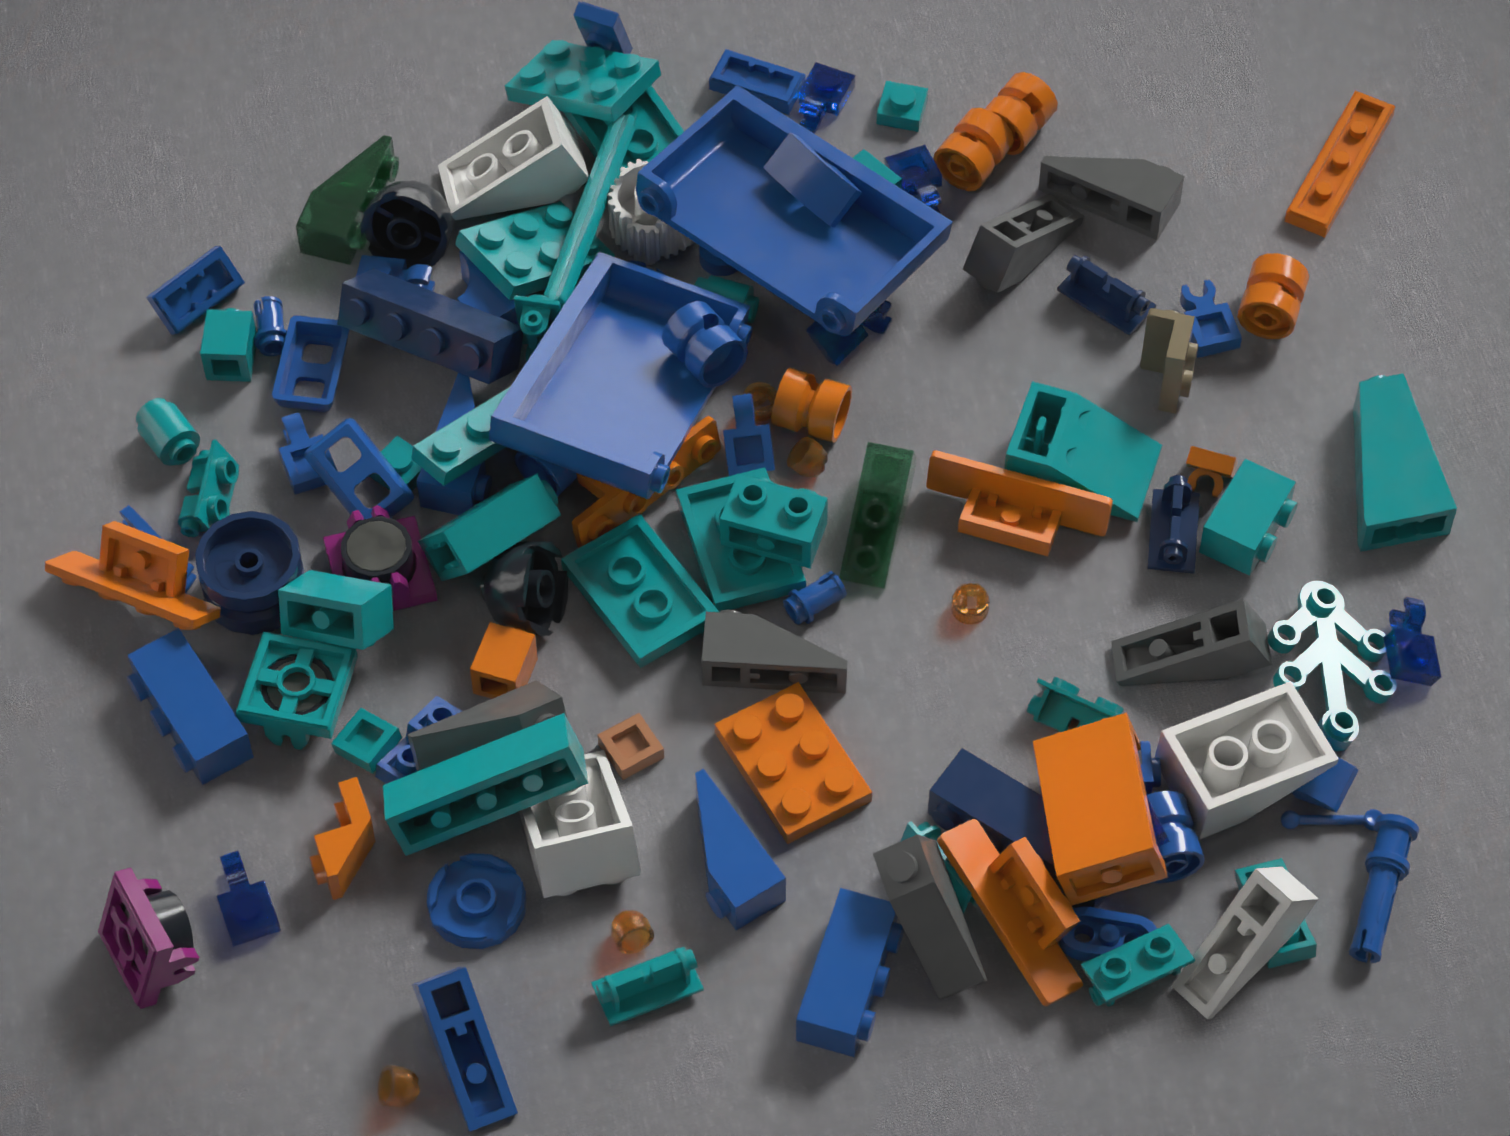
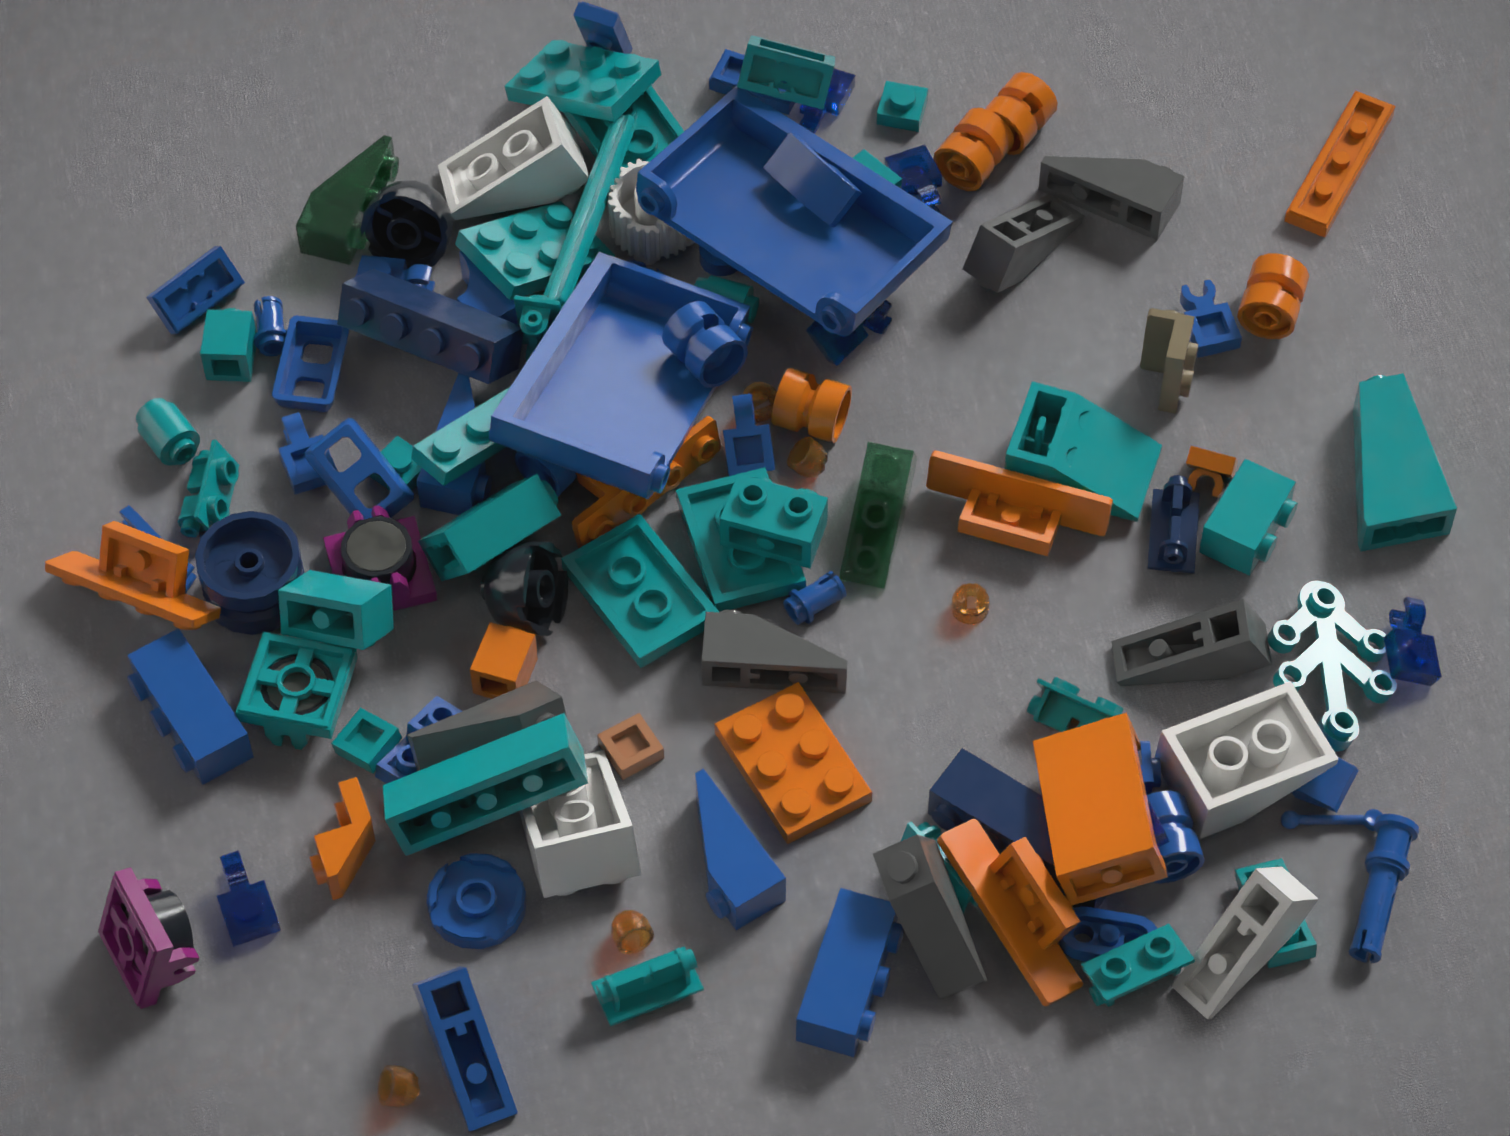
dark blue hinge [1057,255,1156,336] -> none
none -> teal window [737,35,836,110]

